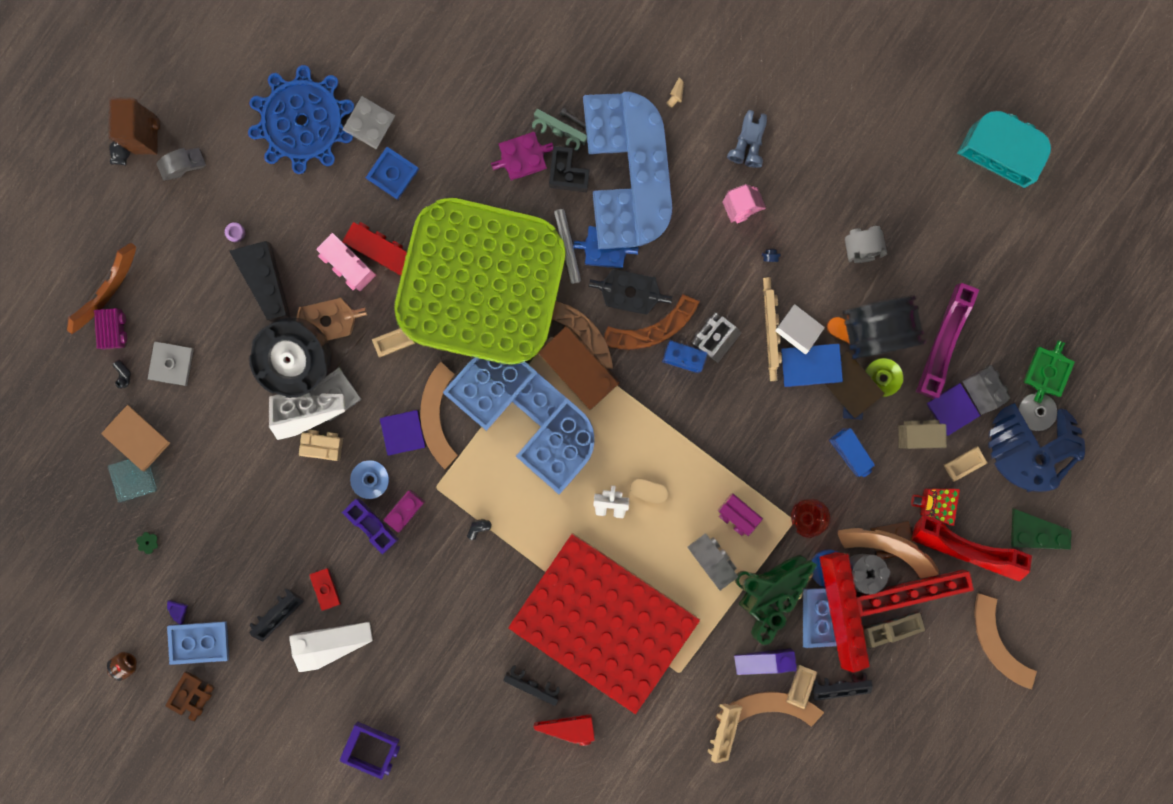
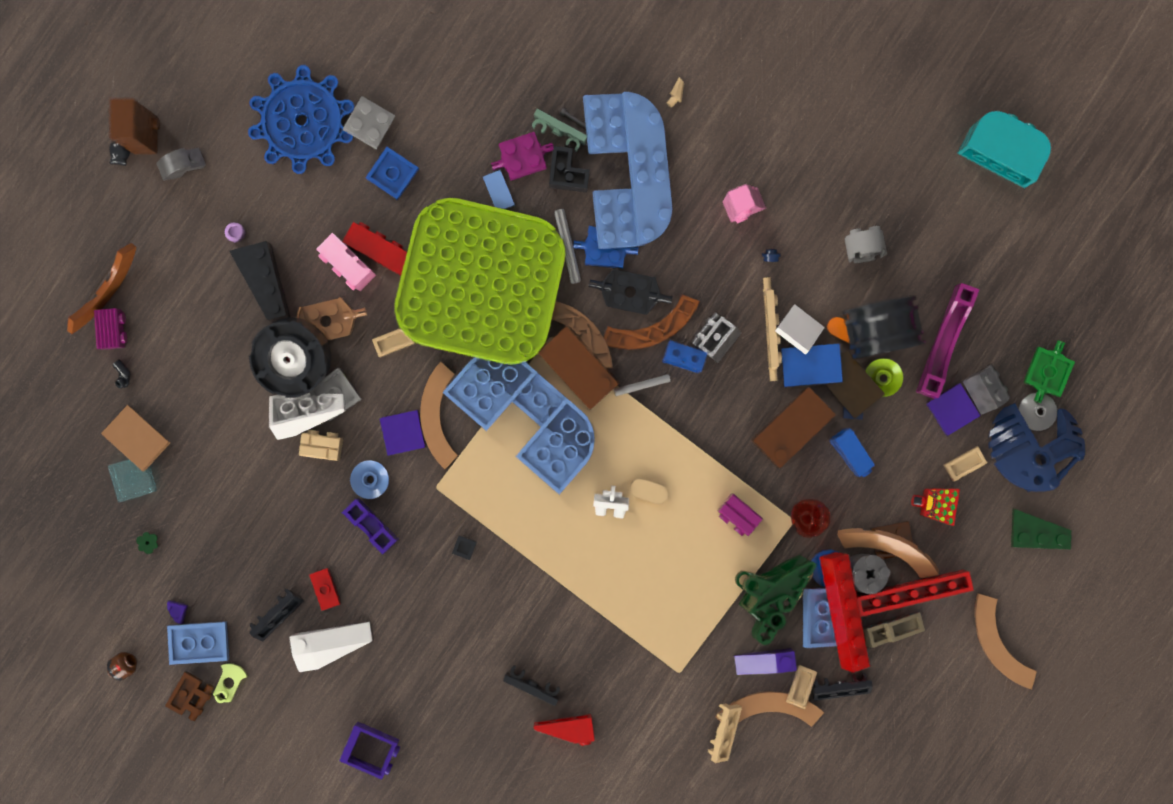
light grey plate [148,342,194,386] -> none
magenta brick [384,490,425,532] -> none
black arm [467,519,492,540] -> none
red plate [508,533,700,714] -> none
flat silver brick [687,533,738,591] -> none
sand blue piece [727,110,767,168] -> none
dark tan brick [898,420,946,448] -> none
red arch [911,515,1032,582] -> none
none -> yellowish green piece [213,663,248,703]
none -> black plate [452,535,477,560]
none -> medium blue tile [483,170,515,210]
none -> light grey bar [614,374,670,396]
none -> reddish brown brick [751,387,836,468]

